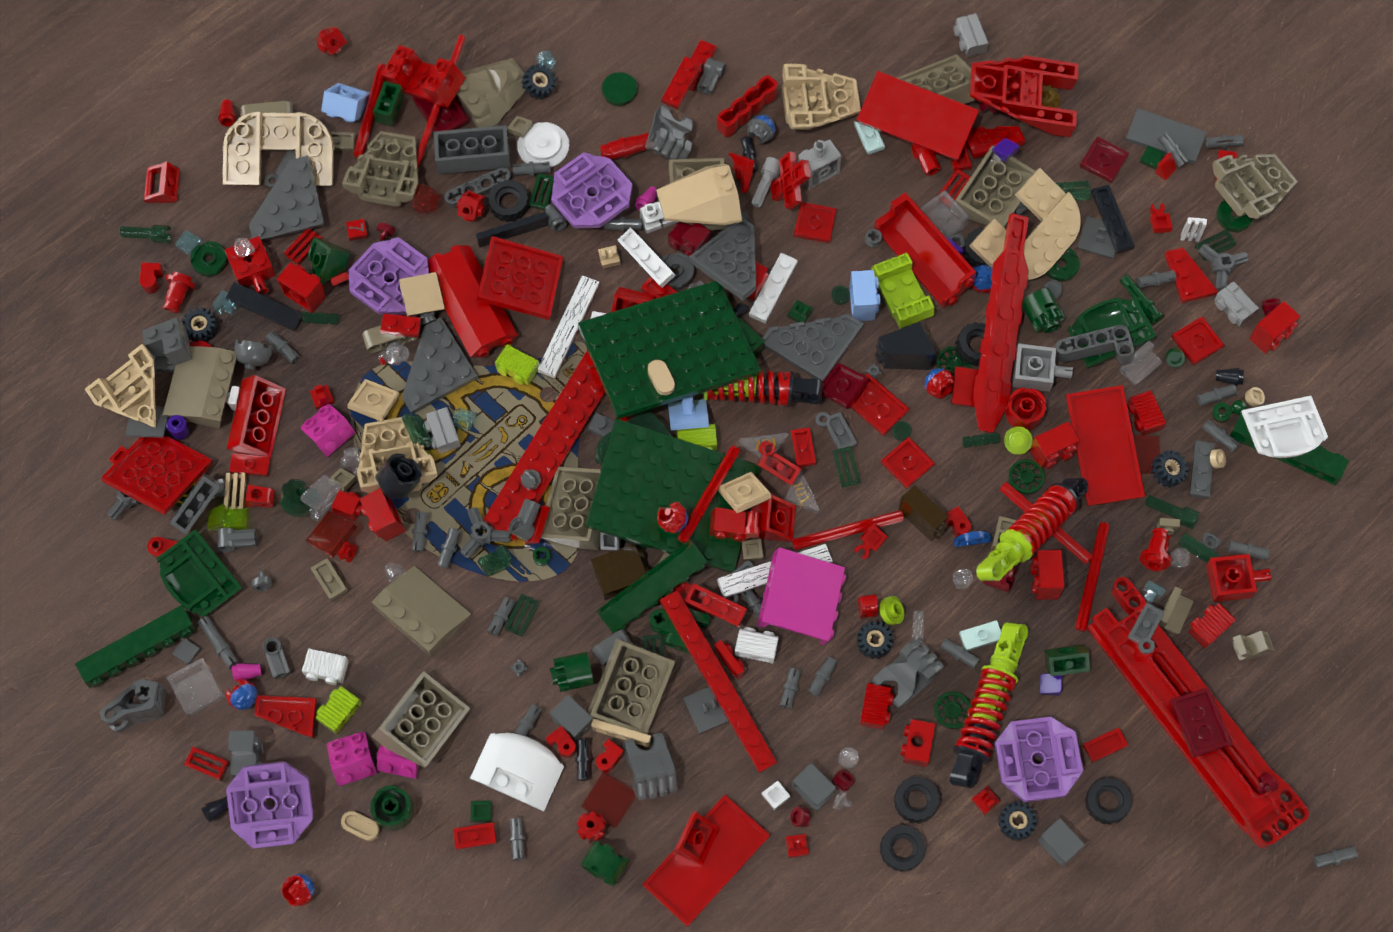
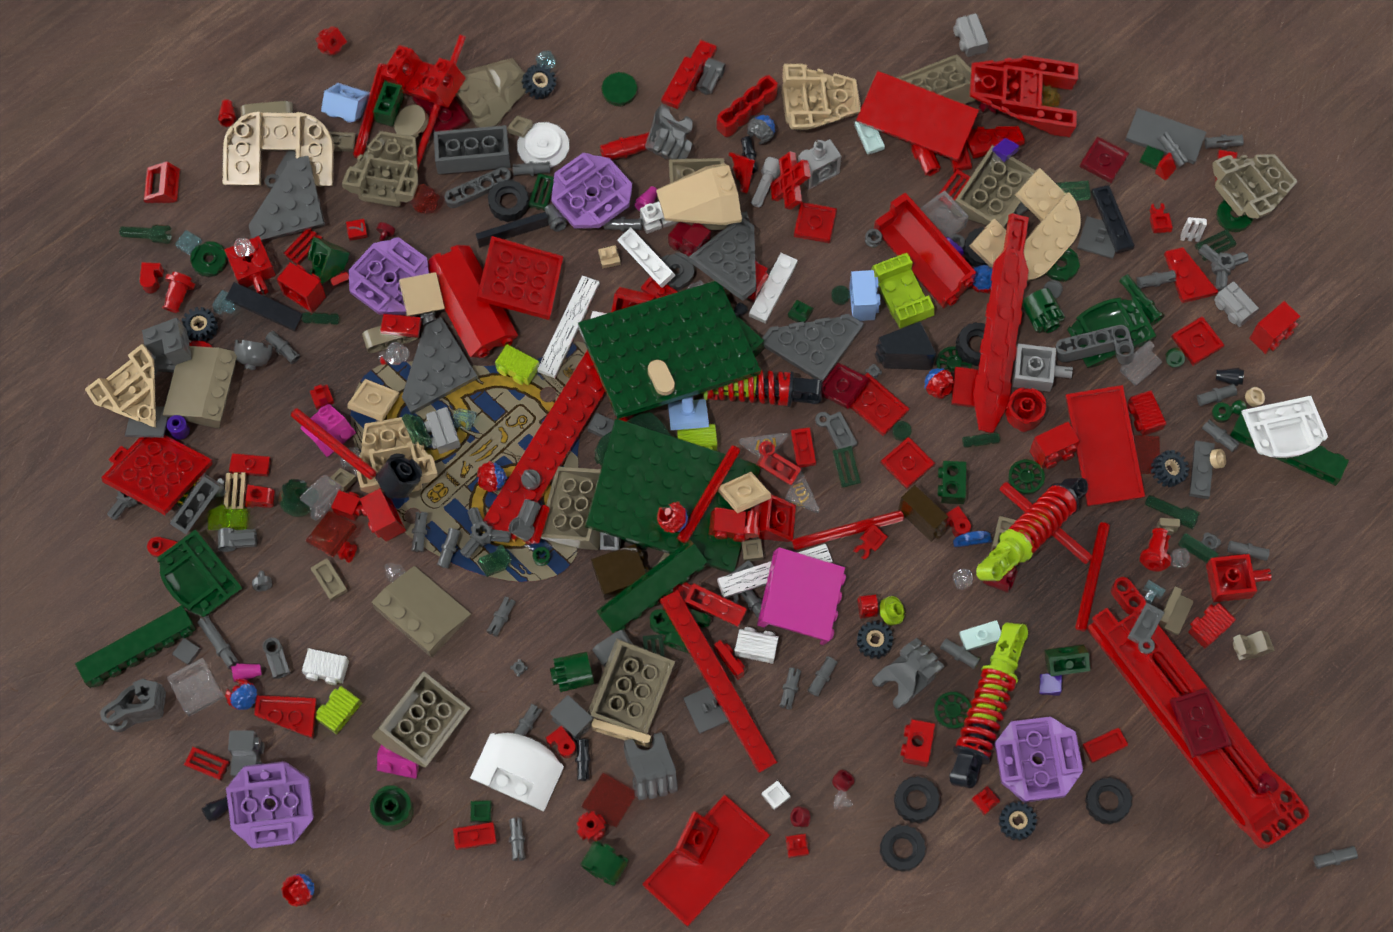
red slope [227,375,286,458] -> none
white plate [227,386,240,411] -> none
dark pink bracket [327,732,377,787] -> none
tan tile [341,811,380,841] -> none
red brick [457,190,485,221] -> none
clear green tile [504,593,539,637] -> none
red leg [596,739,625,773] -> none
dark grey piece [792,763,836,811] -> none
clear tile [838,747,859,768] -> none
red brick [860,683,894,730] -> none
clear axle [913,611,924,647] -> none
lime plate [1004,426,1033,455] -> none
red brick [1030,550,1064,600] -> none
dark grey piece [1038,819,1085,867] -> none
dark red tile [1262,298,1281,316] -> none
none -> red axle [291,408,377,480]
none -> dark tan tile [394,105,428,138]
none -> red piece [477,461,507,492]
none -> dark green brick [937,461,966,505]

